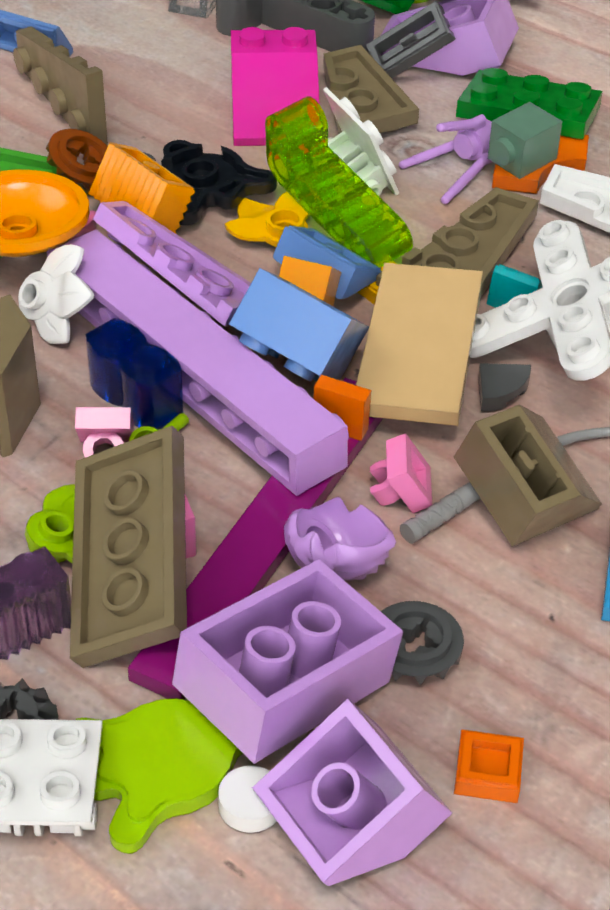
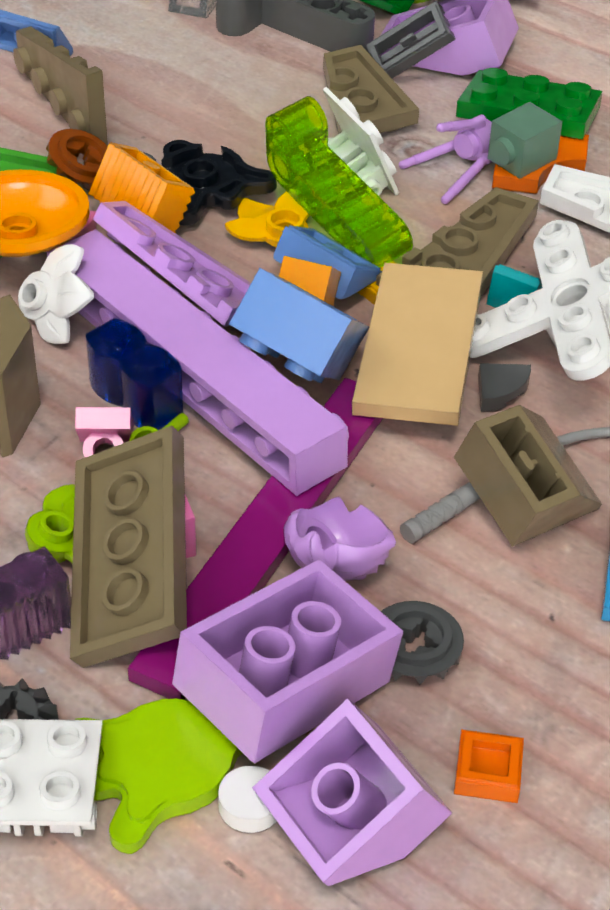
dark pink slope [231,27,321,146] -> none
orange tile [313,374,372,441] -> none
bright pink tile [370,433,432,513] -> none

